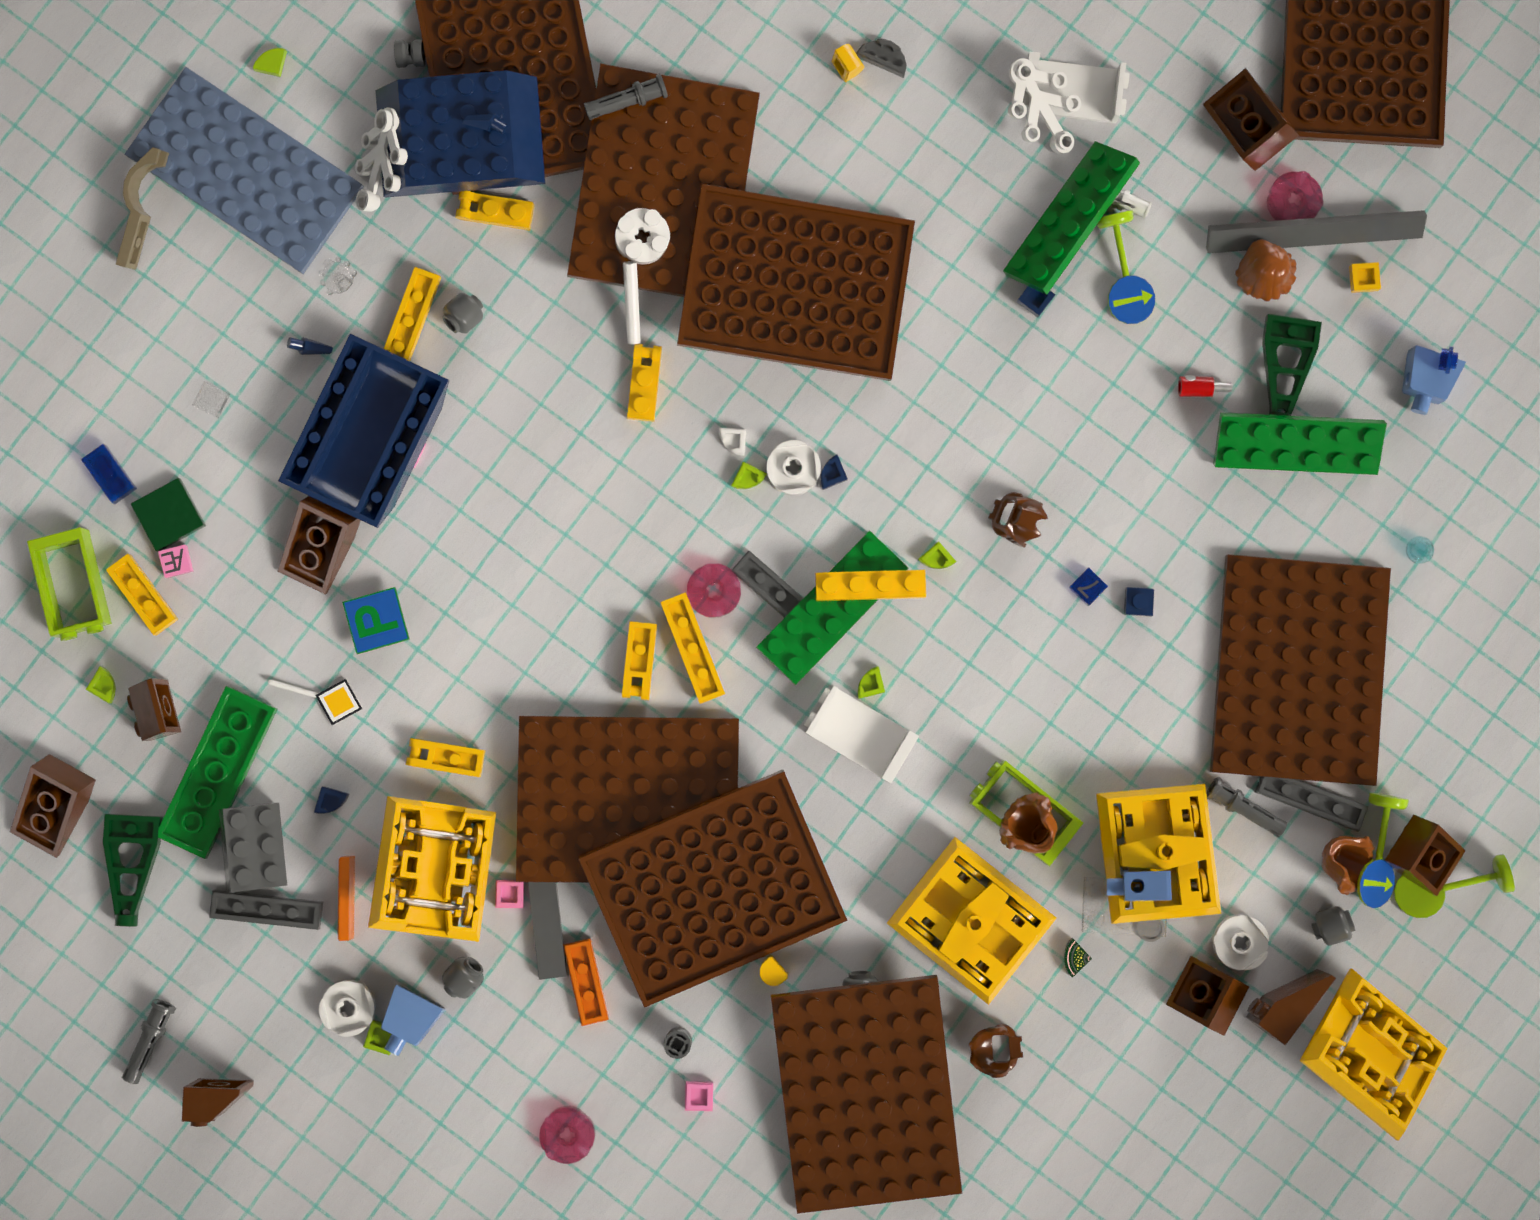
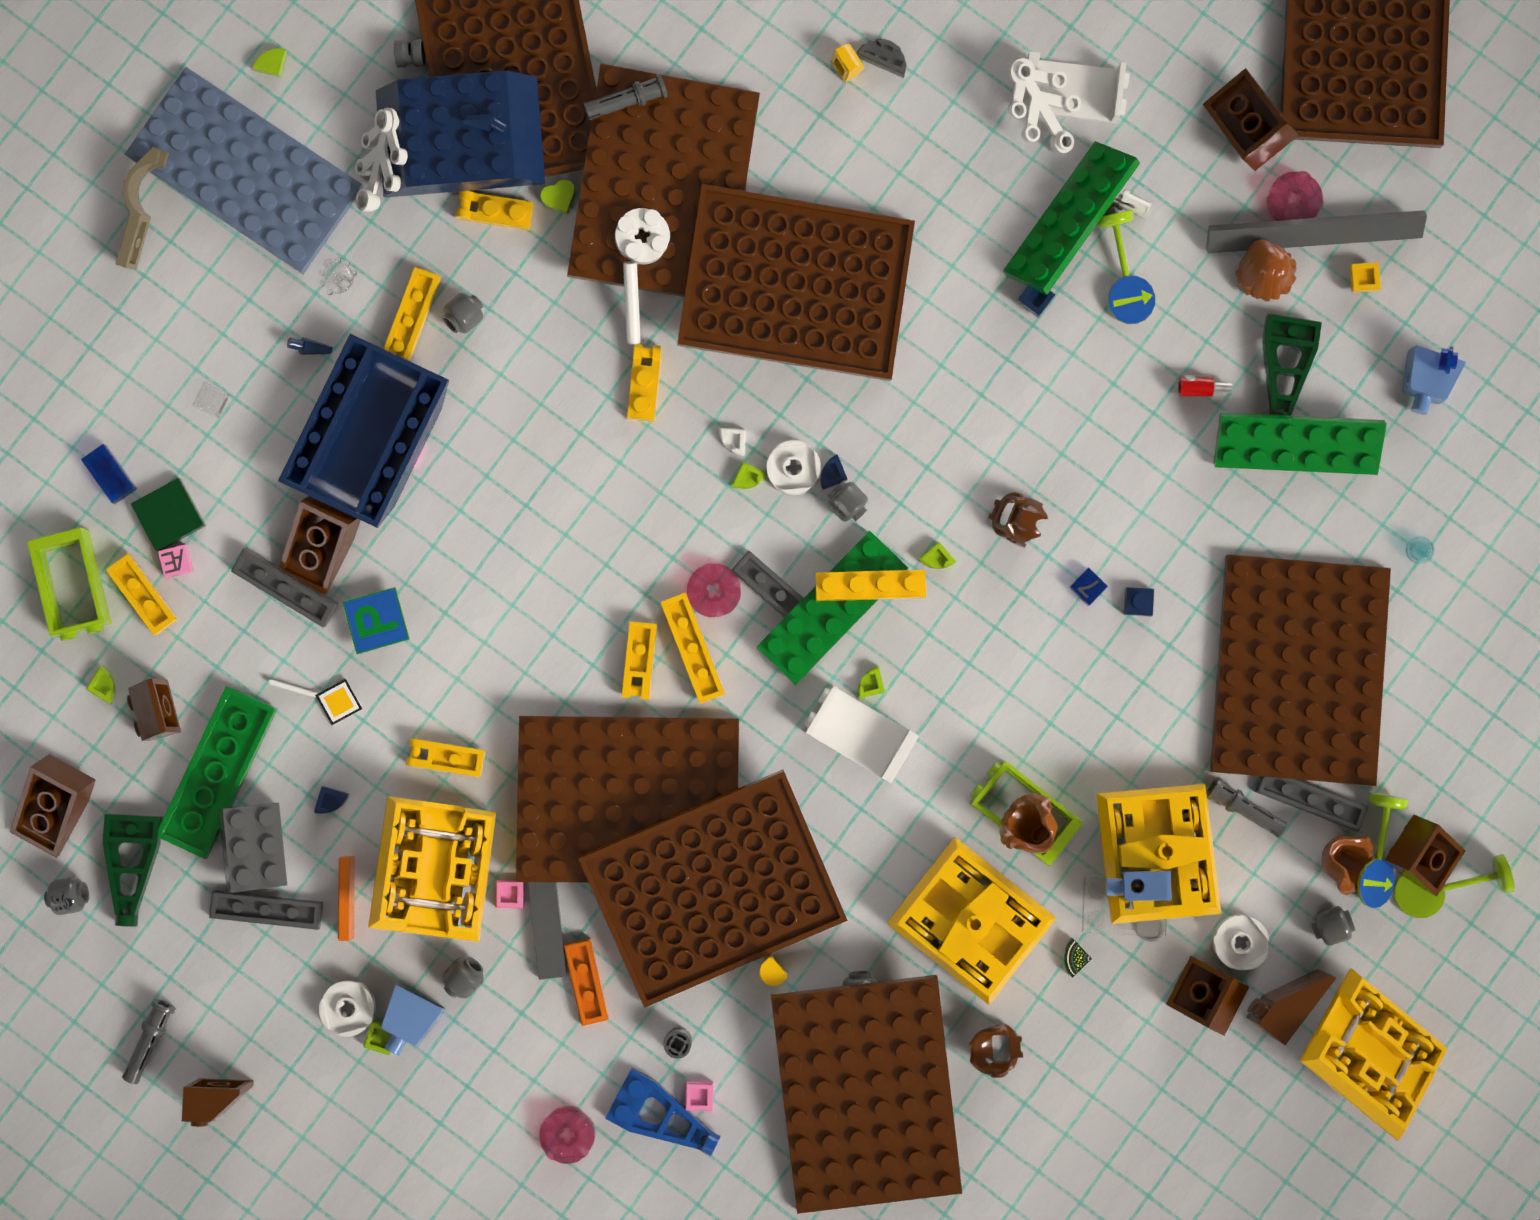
none -> dark grey head [44,877,89,915]
none -> dark grey tile [231,547,339,628]
none -> lime tile [541,179,576,214]
none -> blue plate [605,1068,721,1156]
none -> dark grey head [828,481,868,522]

